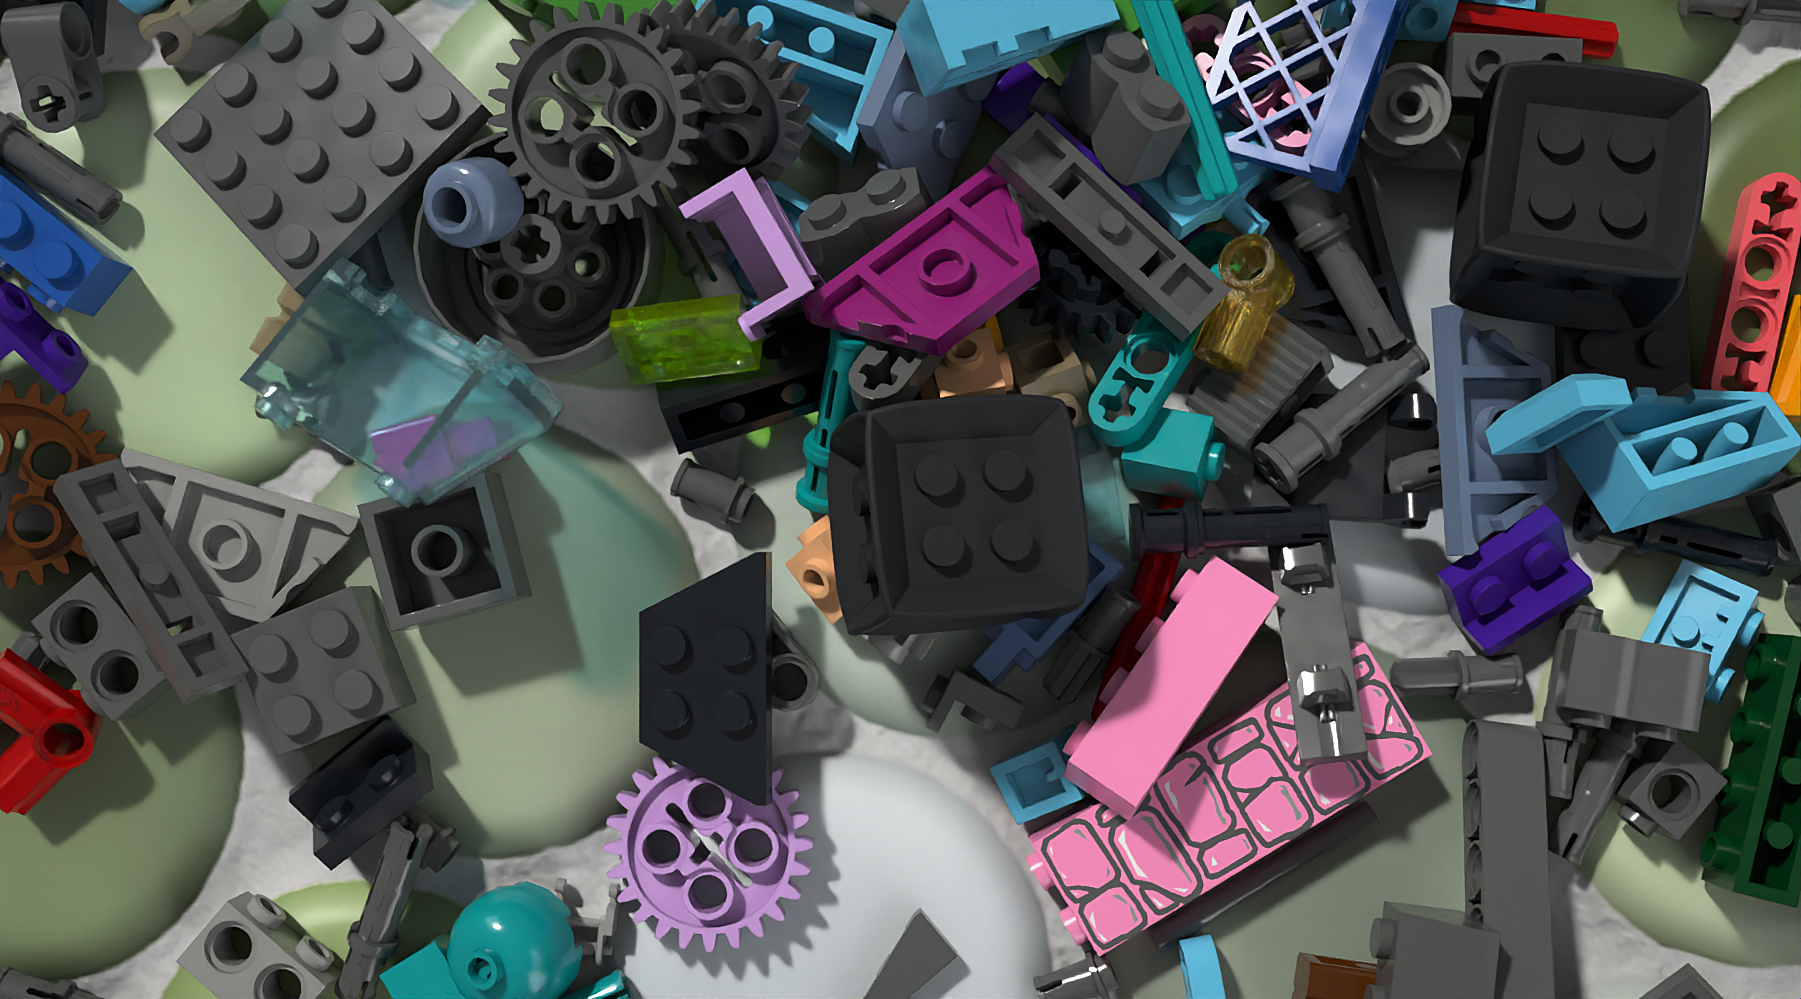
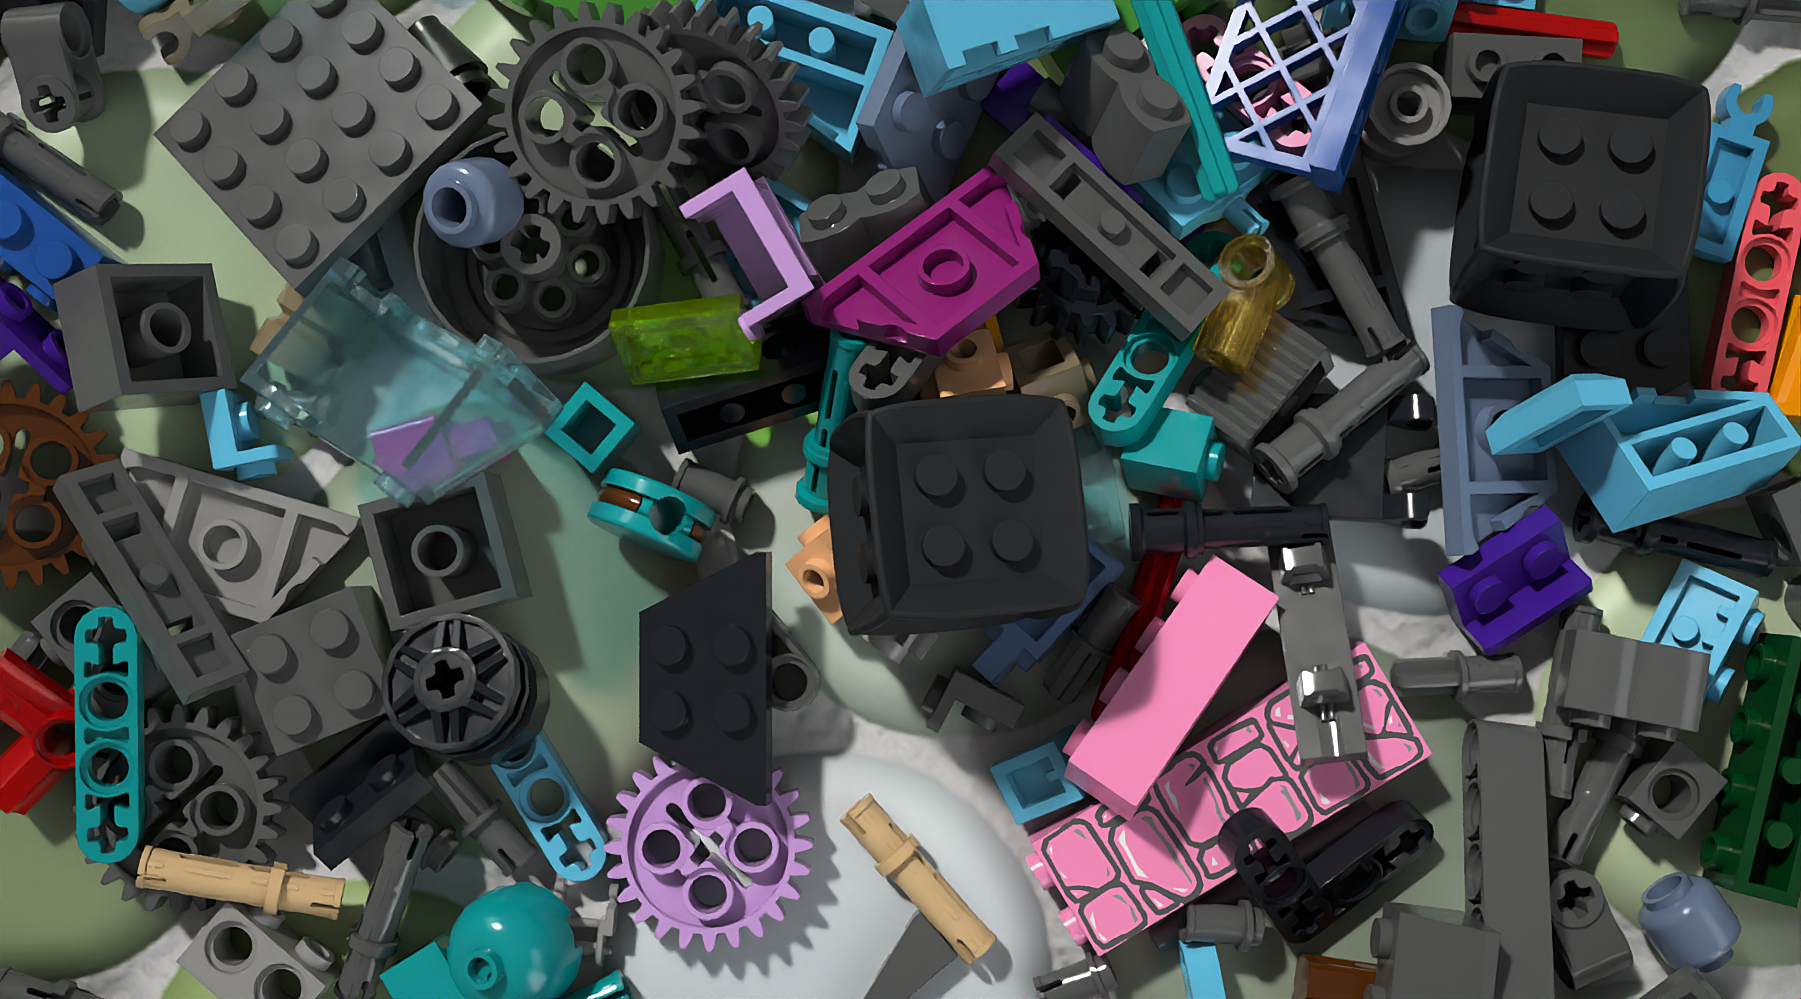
none -> dark grey brick [52,263,237,413]
none -> dark grey gear [72,703,291,915]
none -> teal beam [74,604,145,864]
none -> tan pin [135,845,346,920]
none -> medium azure bracket [199,389,294,481]
none -> black wheel [382,612,550,767]
none -> pearl dark grey cone [408,15,491,101]
none -> dark grey axle [431,760,537,877]
none -> medium azure beam [449,674,611,881]
none -> teal brick [543,382,644,477]
none -> teal head [587,468,716,563]
none -> tan pin [839,793,997,965]
none -> dark grey pin [1178,900,1265,952]
none -> black beam [1217,800,1434,944]
none -> dark grey piece [1549,858,1634,992]
none -> sand blue head [1638,872,1741,973]
none -> dark azure plate [1693,83,1774,265]

